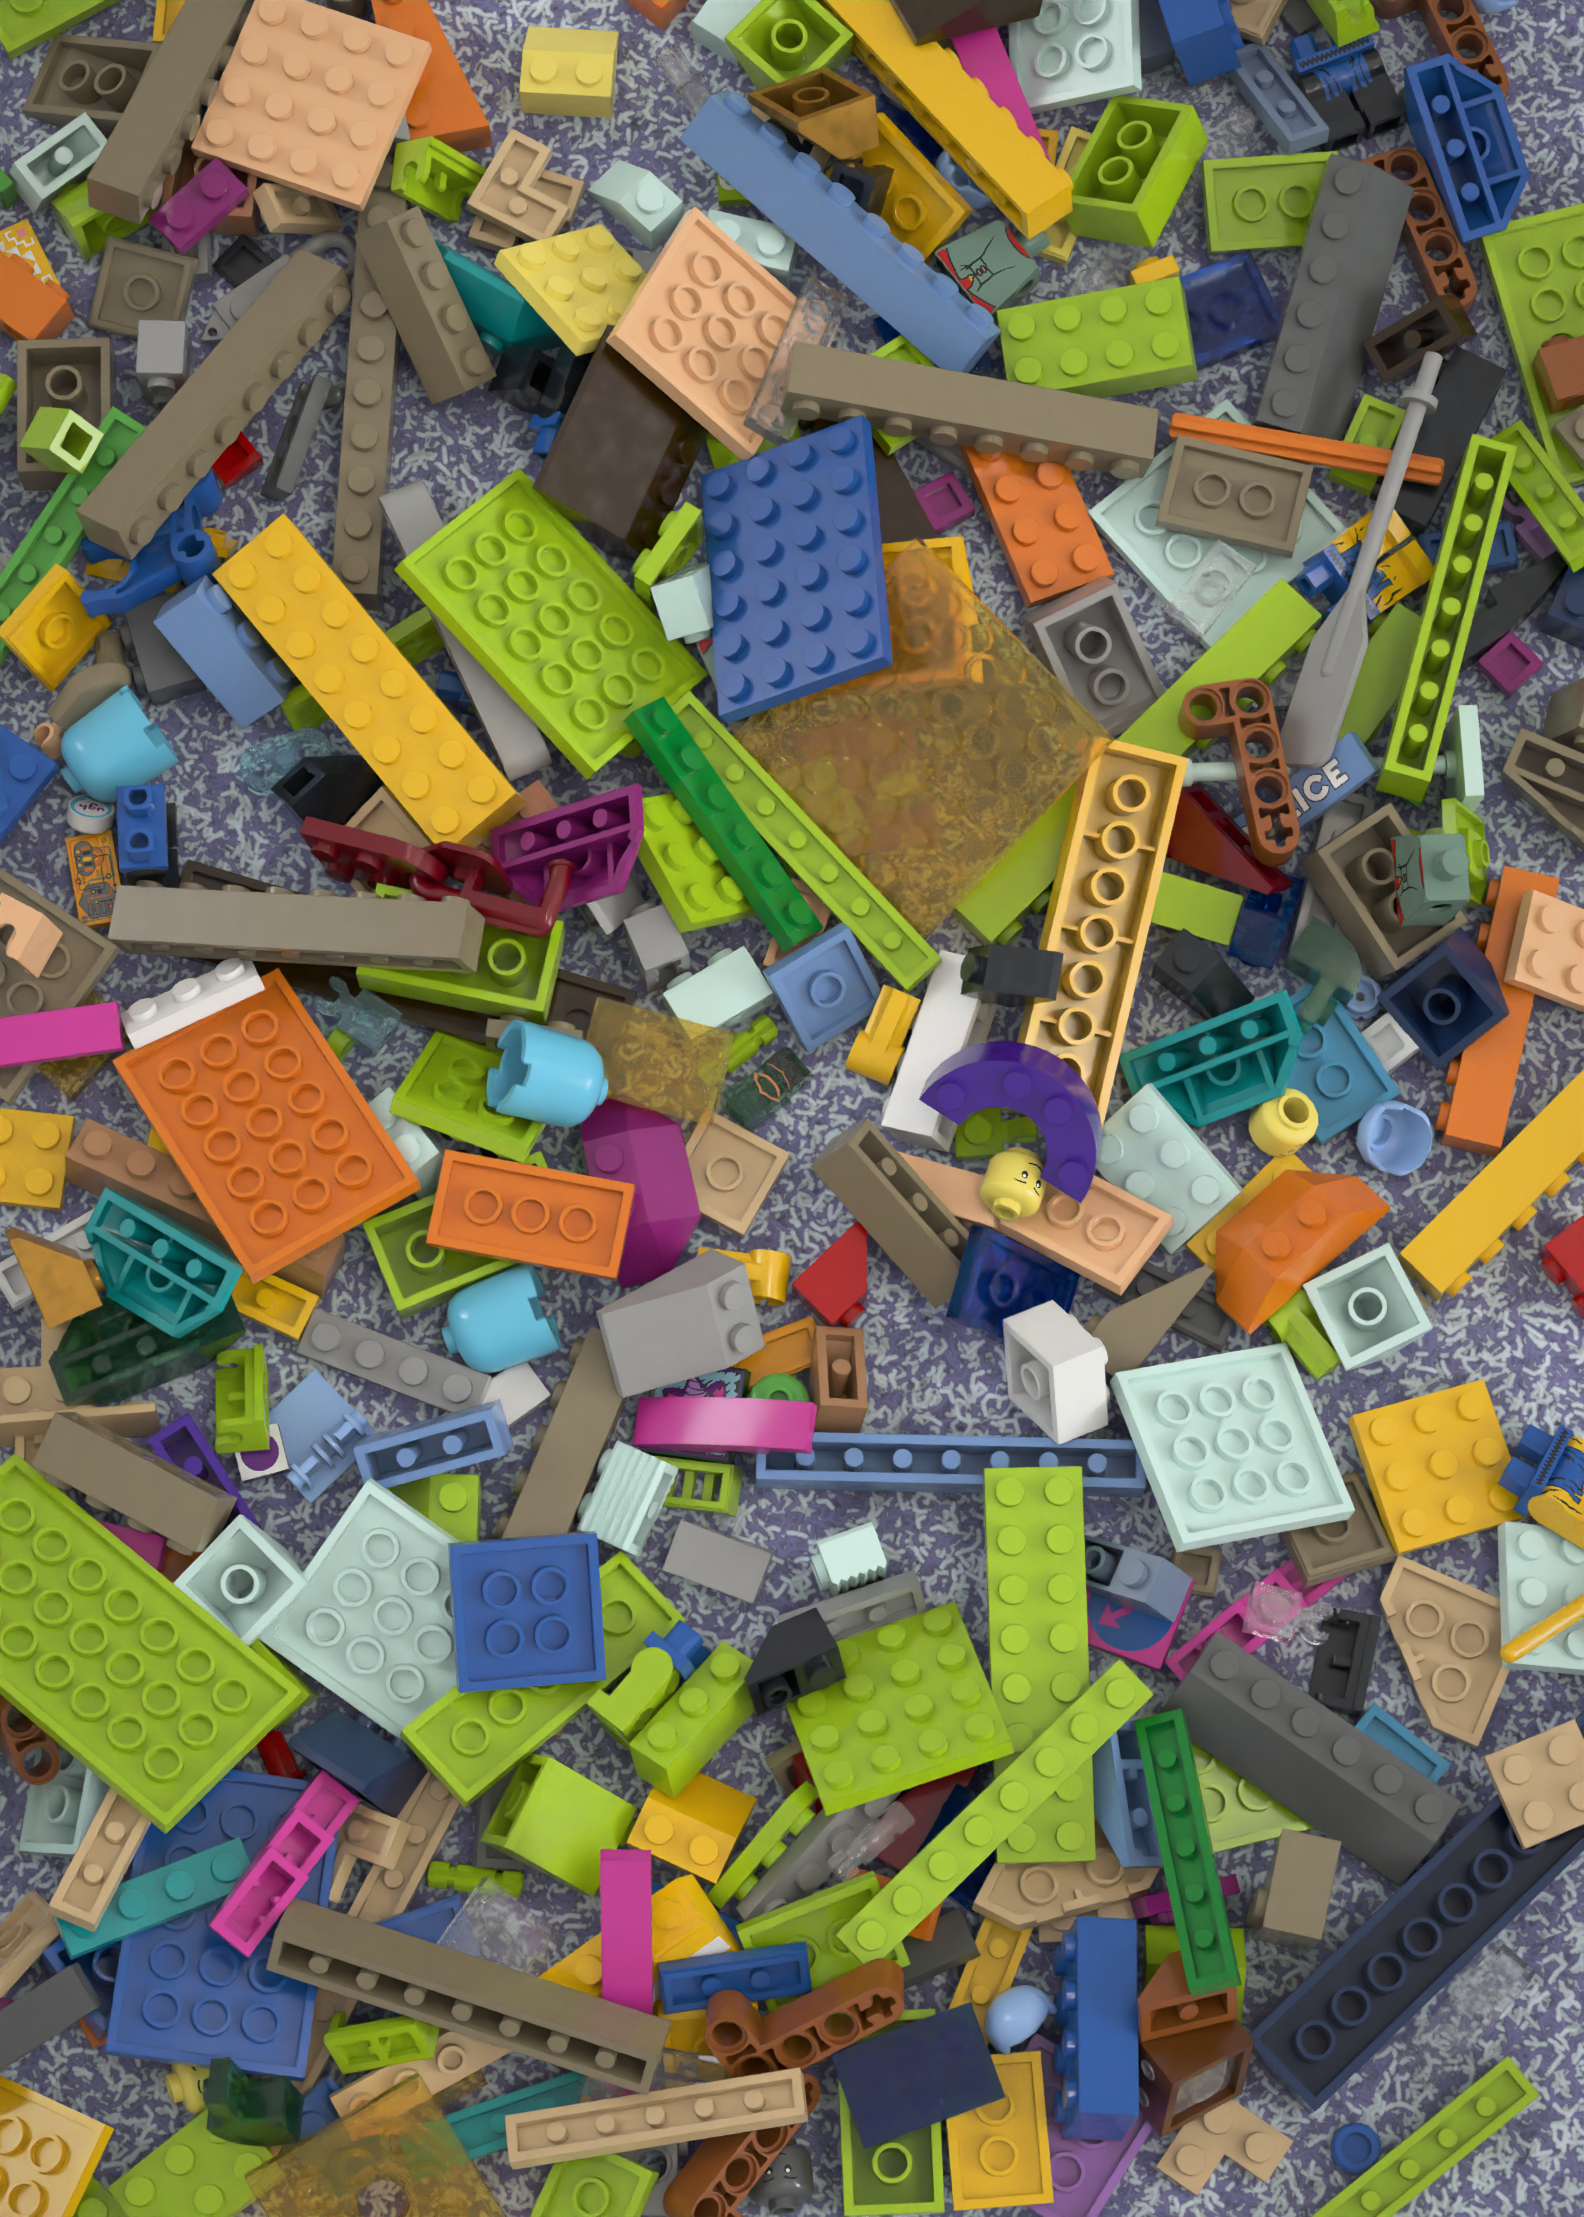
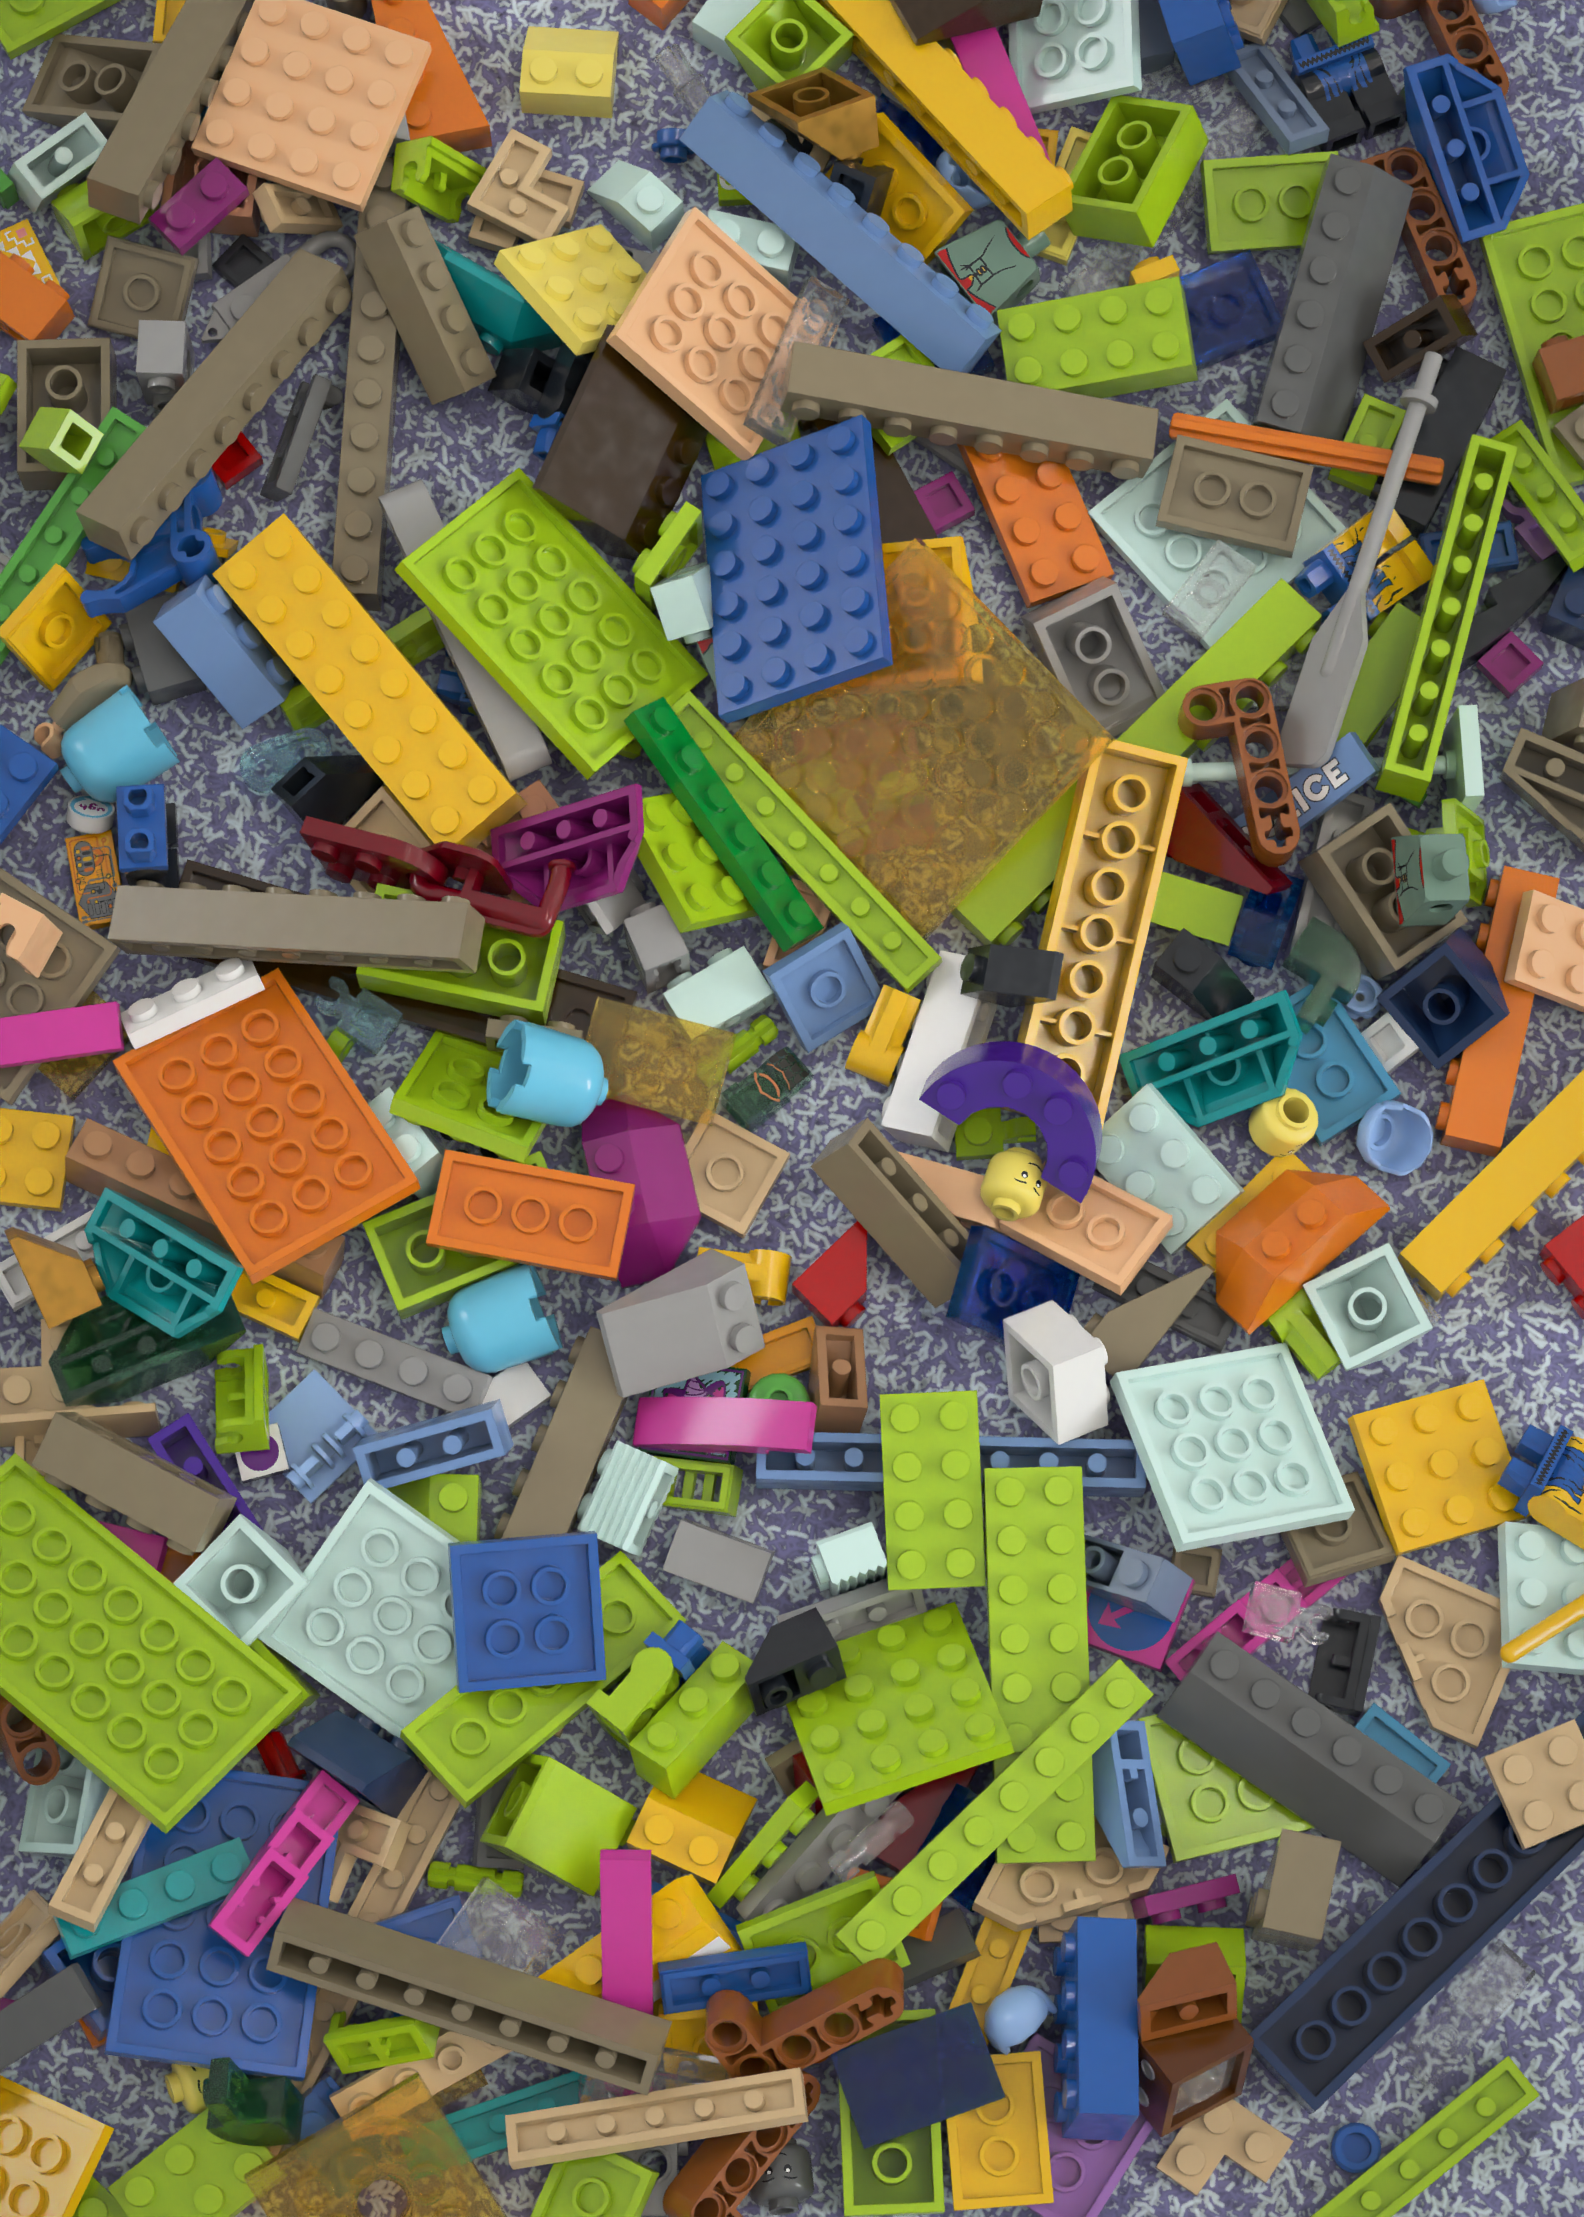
green plate [1134,1708,1242,1997] -> none
none -> blue plate [651,128,694,163]
none -> lime plate [879,1390,986,1590]

